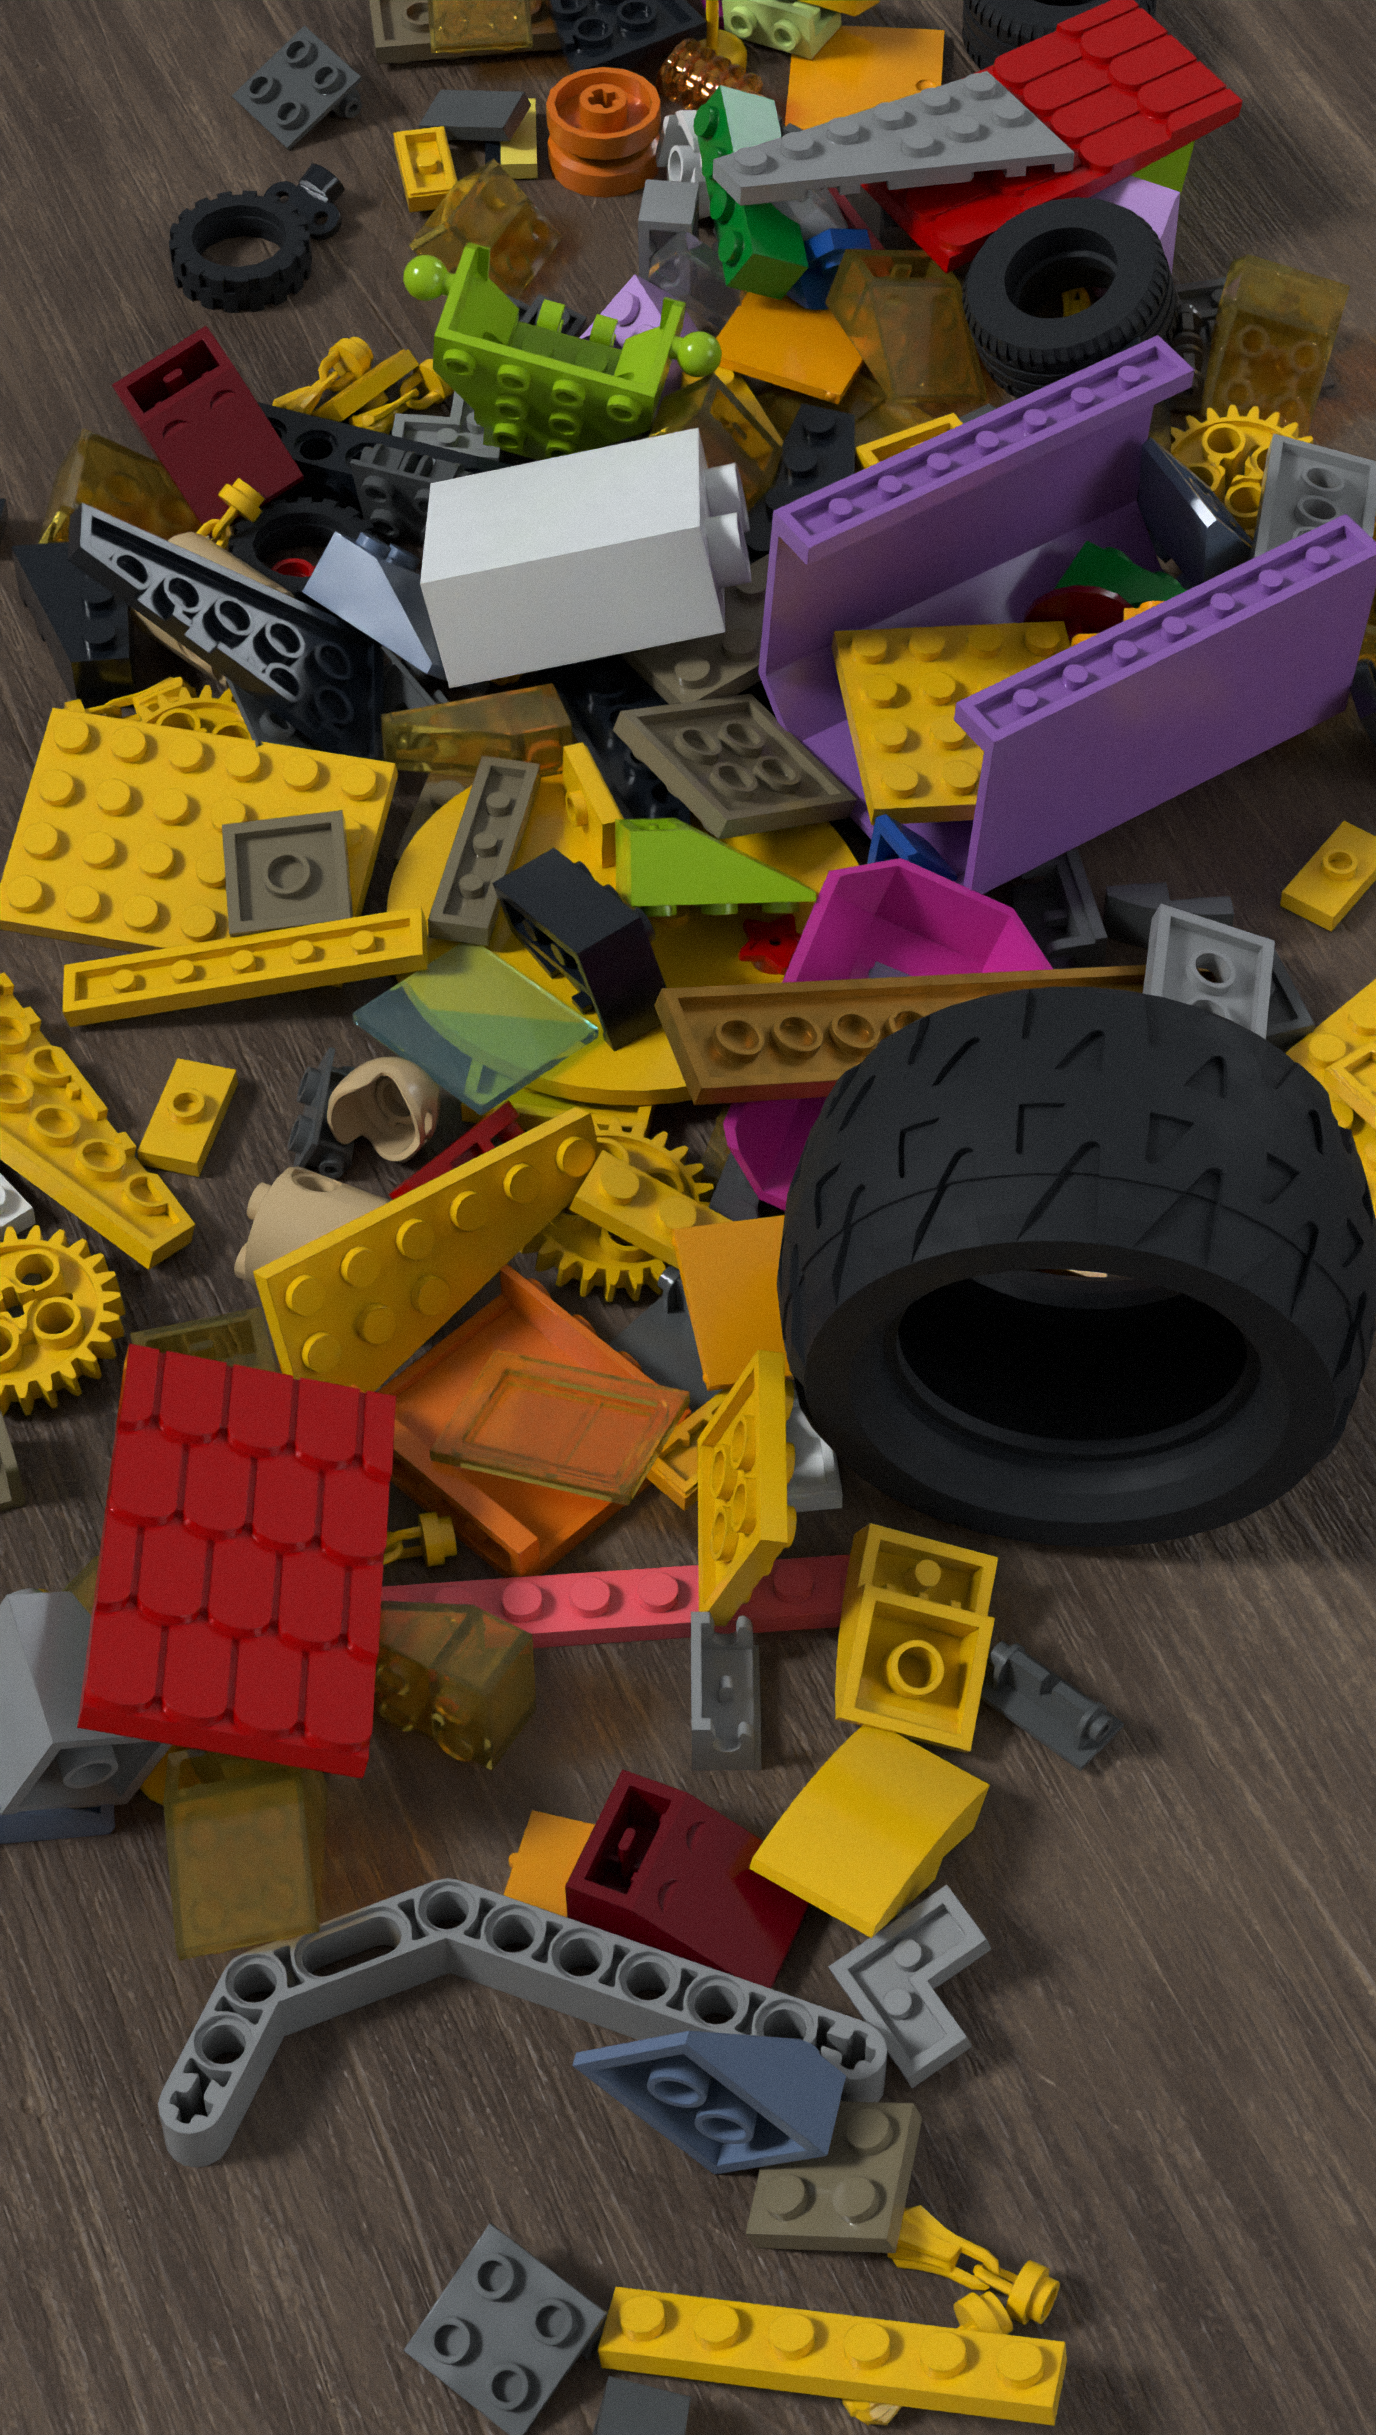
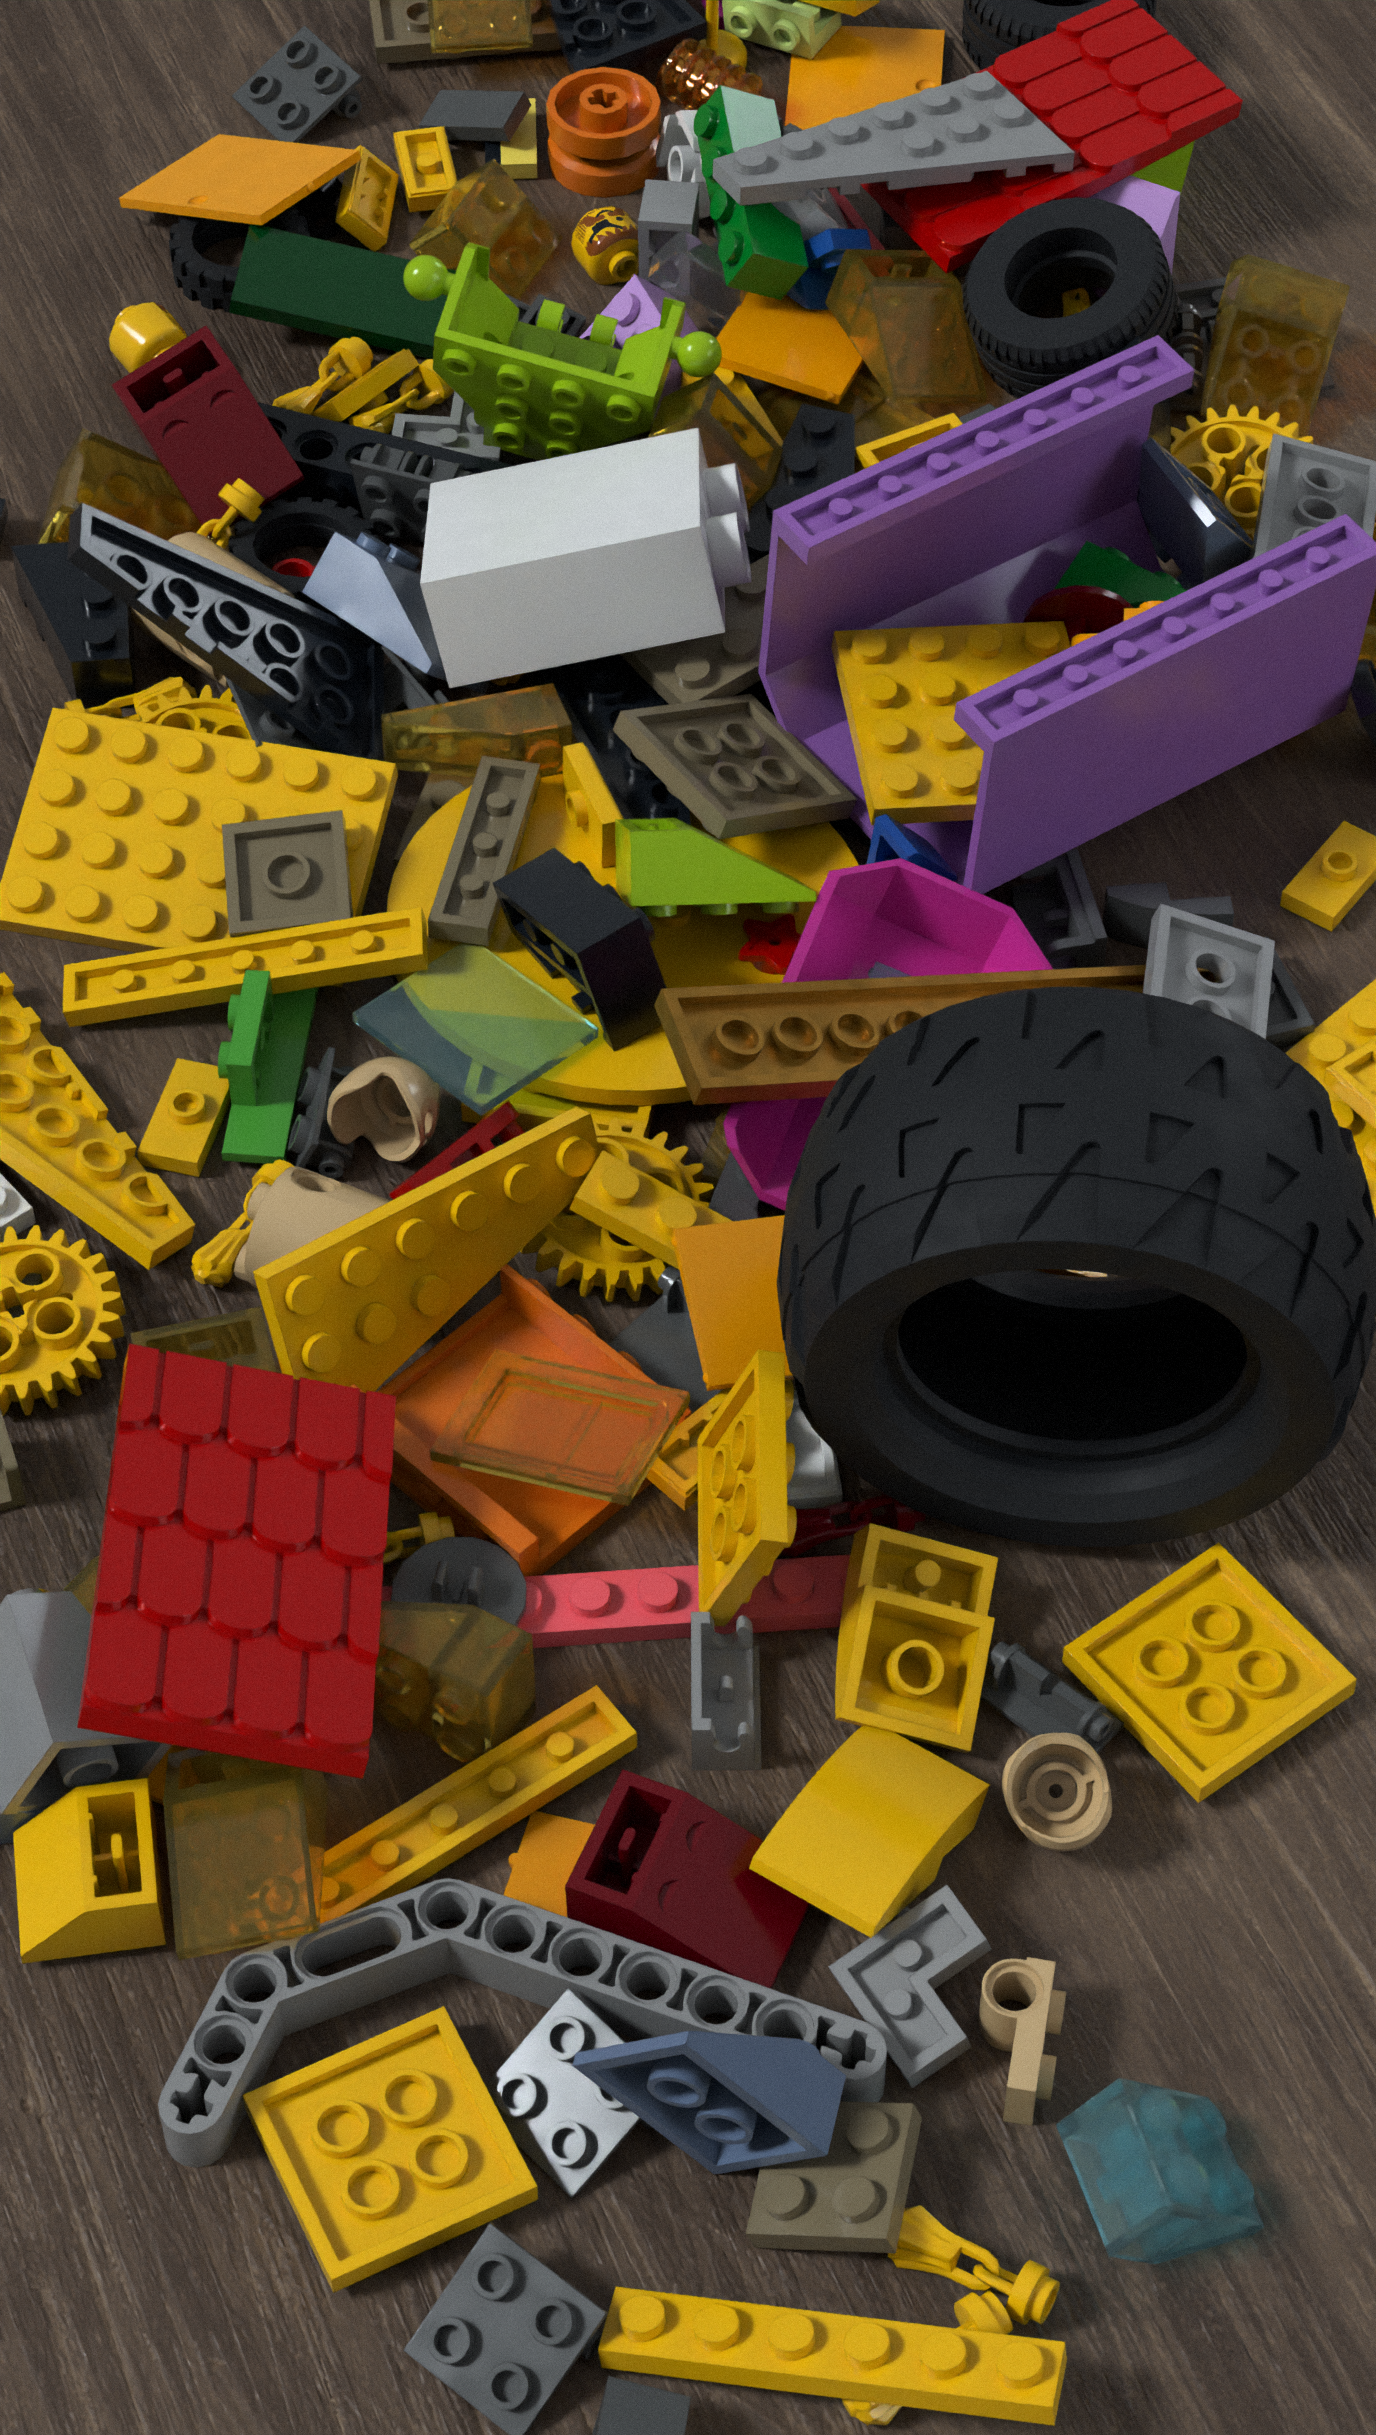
none -> yellow slope [13,1778,166,1964]
none -> yellow head [109,302,188,373]
none -> light orange piece [119,134,361,226]
none -> yellow piece [191,1159,295,1288]
none -> bright green bracket [218,970,319,1164]
none -> dark green tile [229,224,457,359]
none -> yellow plate [243,2006,538,2293]
none -> yellow plate [246,1685,637,1943]
none -> yellow plate [335,145,399,252]
none -> dark grey piece [391,1537,527,1656]
none -> hinge [485,1988,652,2199]
none -> yellow head [571,206,639,285]
none -> dark red piece [780,1492,926,1558]
none -> tan plate [978,1957,1066,2126]
none -> tan helmet [1002,1733,1112,1851]
none -> clear light blue slope [1056,2078,1264,2264]
none -> yellow plate [1062,1542,1357,1803]

